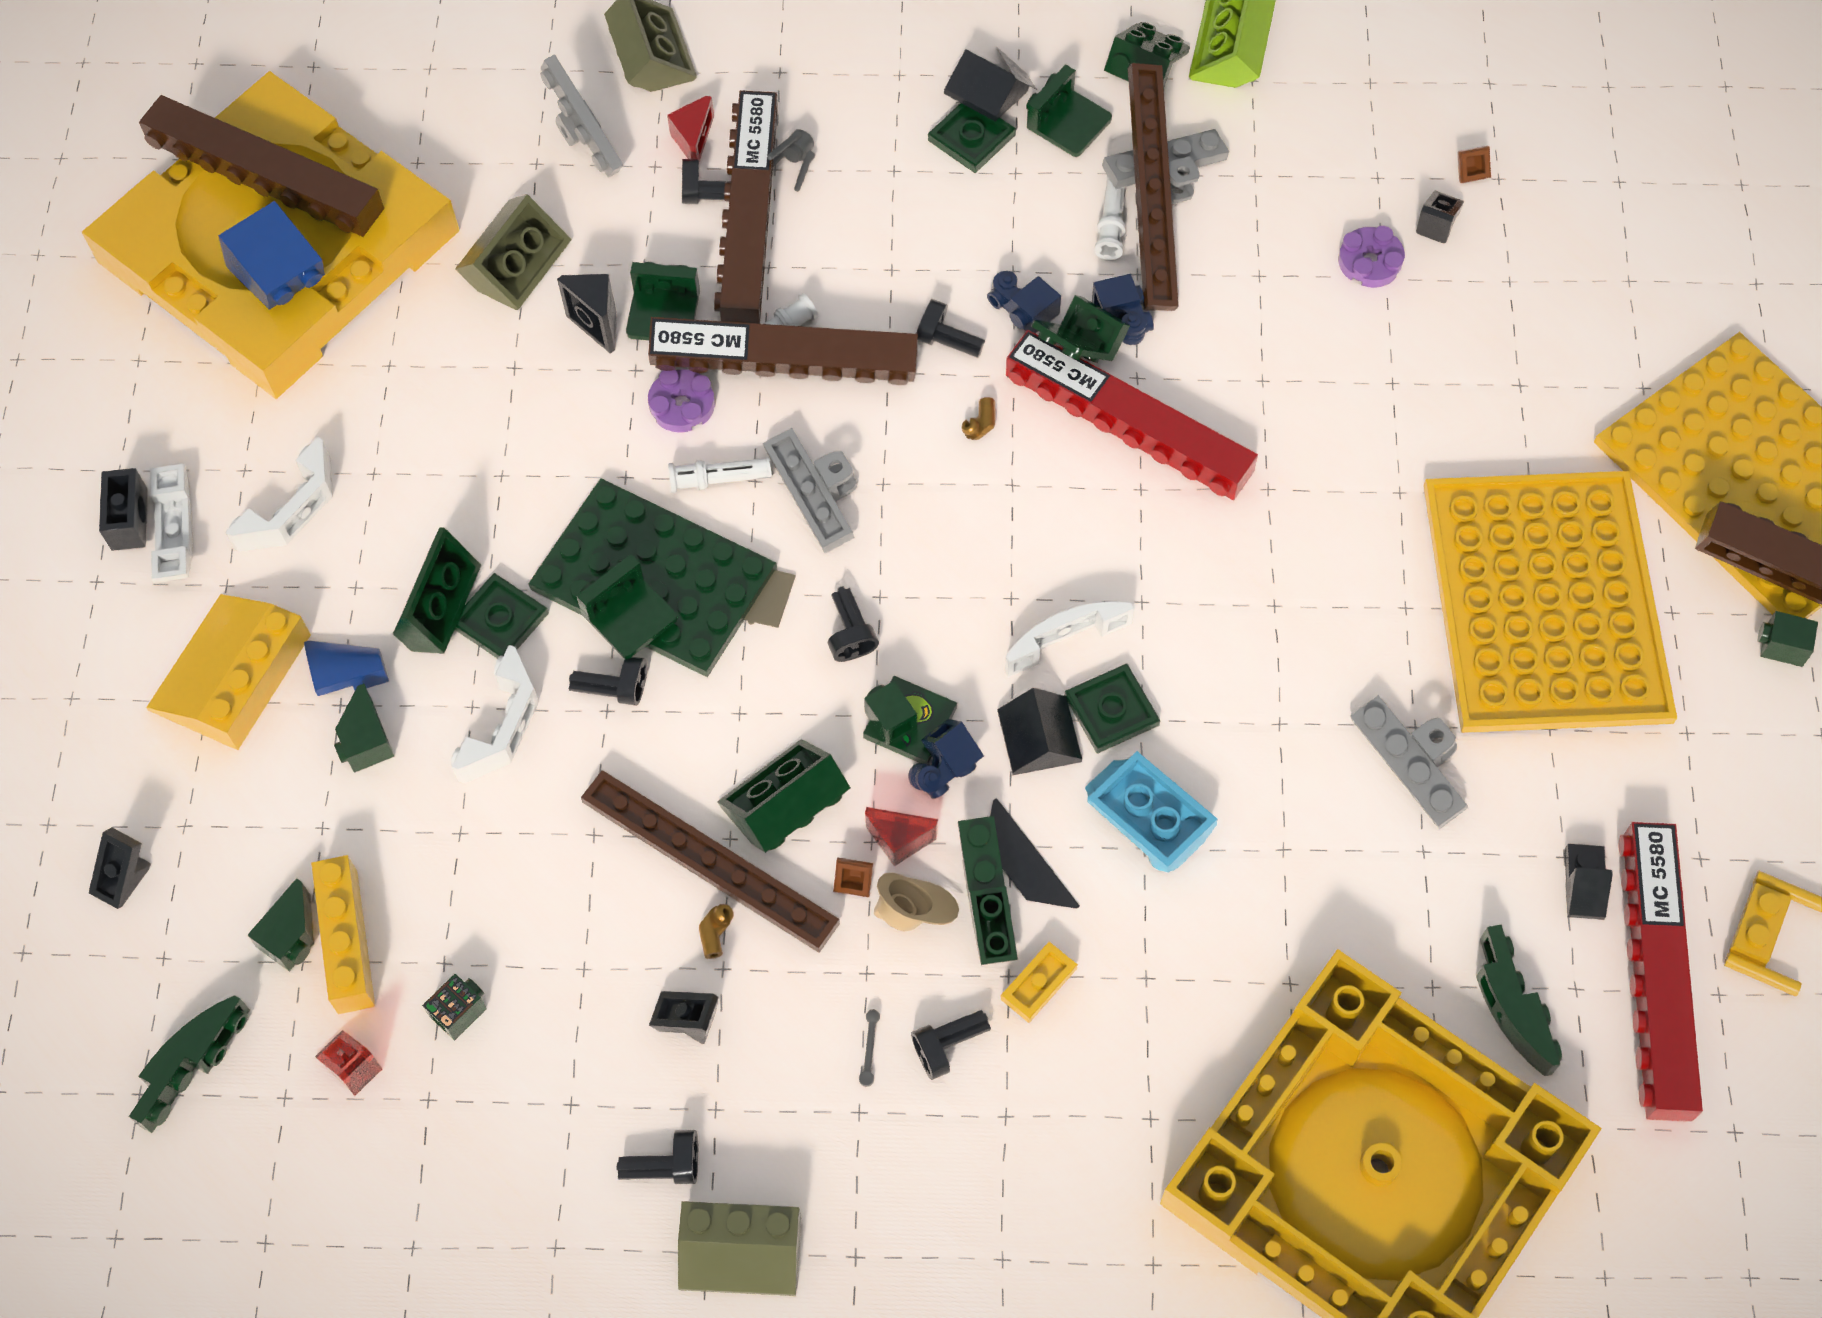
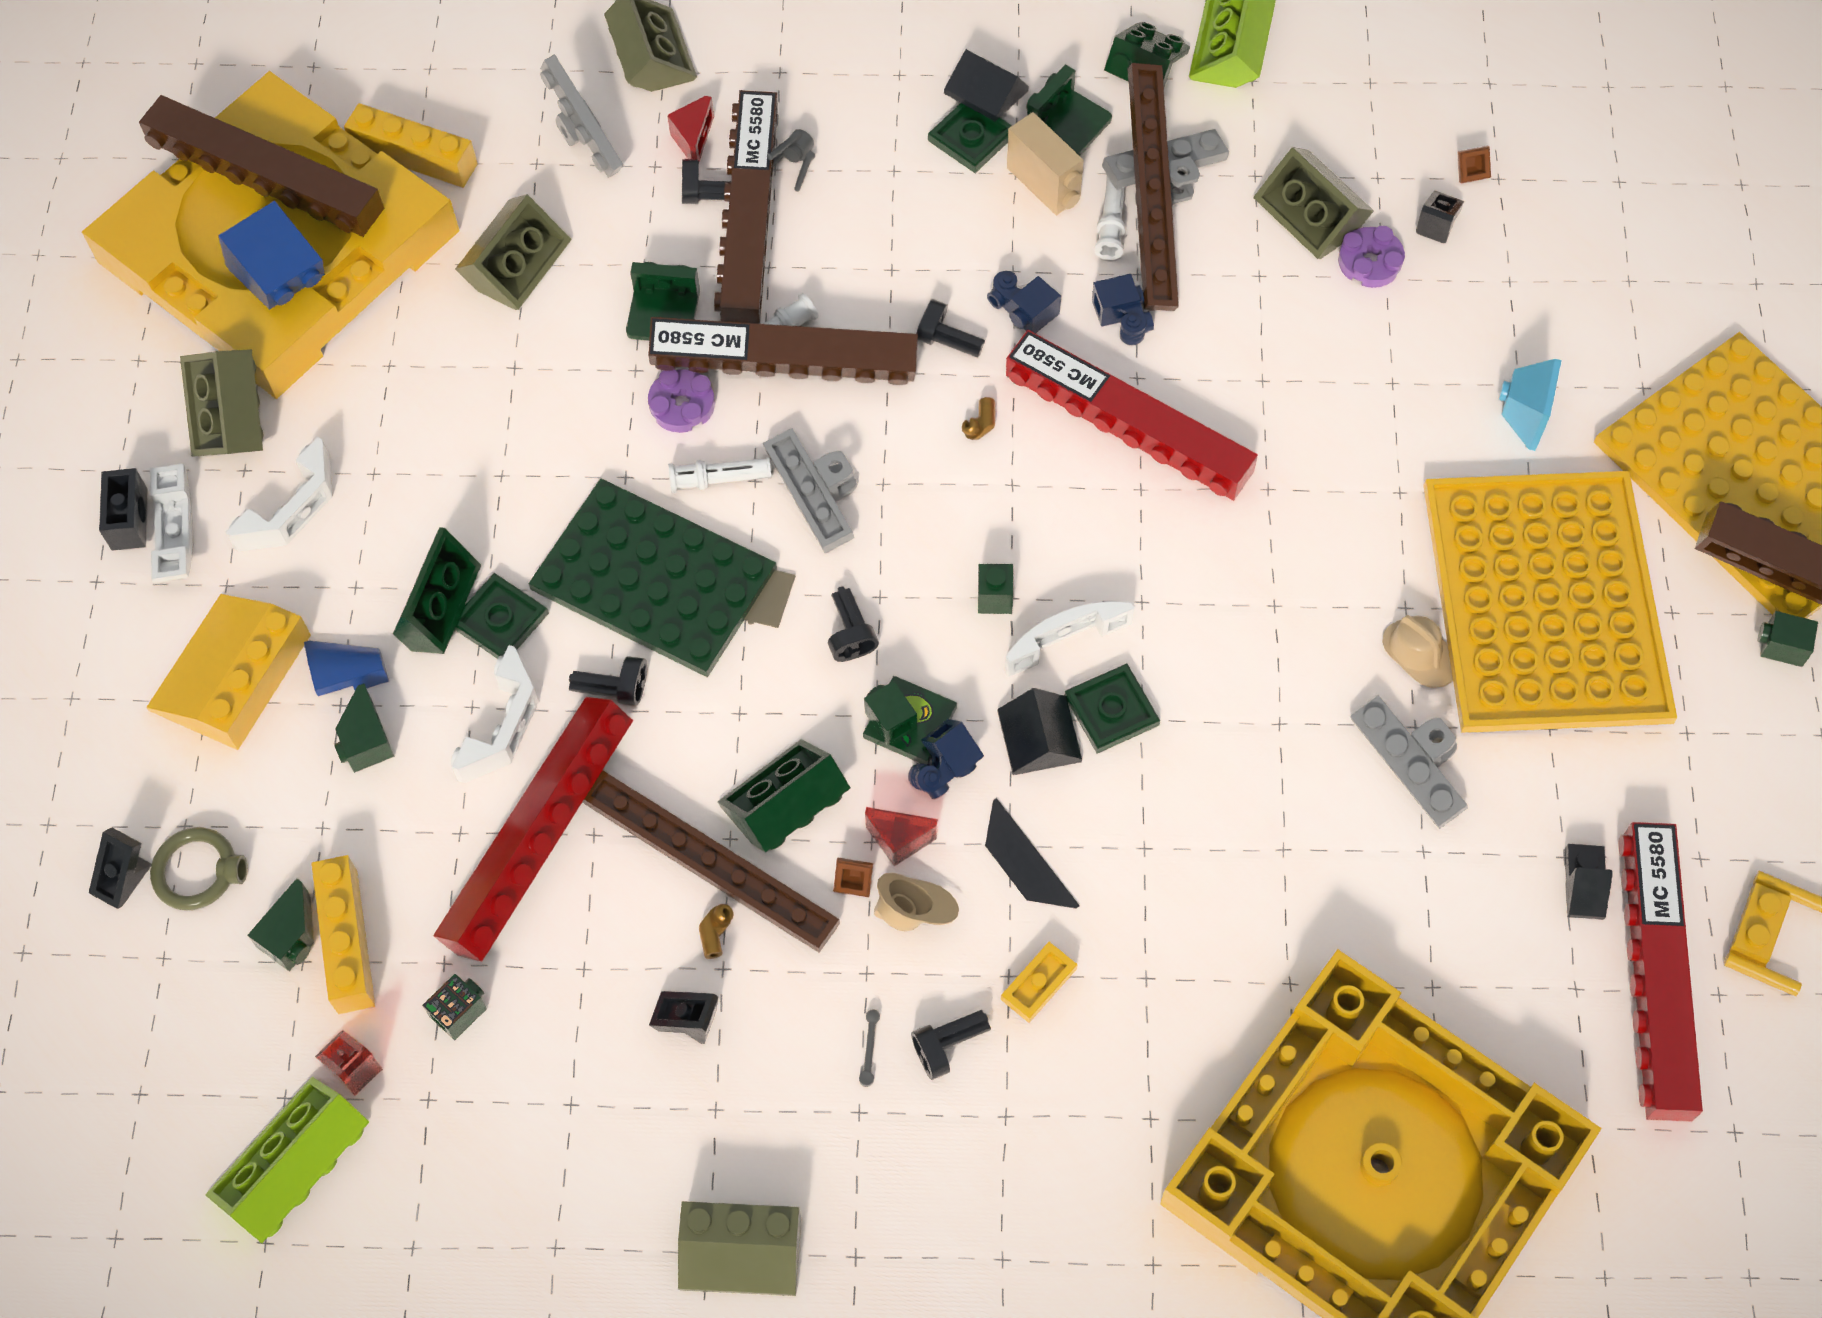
dark green slope [128,995,250,1133] -> none
black slope [557,274,617,354] -> none
dark green bracket [576,554,678,659] -> none
black piece [616,1130,699,1184] -> none
dark green slope [957,816,1018,966] -> none
sticker [996,46,1037,90] -> none
dark green bracket [1031,295,1130,363] -> none
medium azure slope [1085,751,1218,873] -> none
dark green slope [1476,924,1562,1076] -> none
none -> olive piece [150,827,248,911]
none -> olive slope [180,349,264,457]
none -> lime slope [205,1077,369,1244]
none -> yellow brick [344,103,478,188]
none -> red brick [433,697,634,962]
none -> dark green brick [978,564,1013,614]
none -> tan brick [1007,112,1084,216]
none -> olive slope [1253,147,1374,259]
none -> tan piece [1382,615,1453,688]
none -> medium azure slope [1498,359,1562,451]

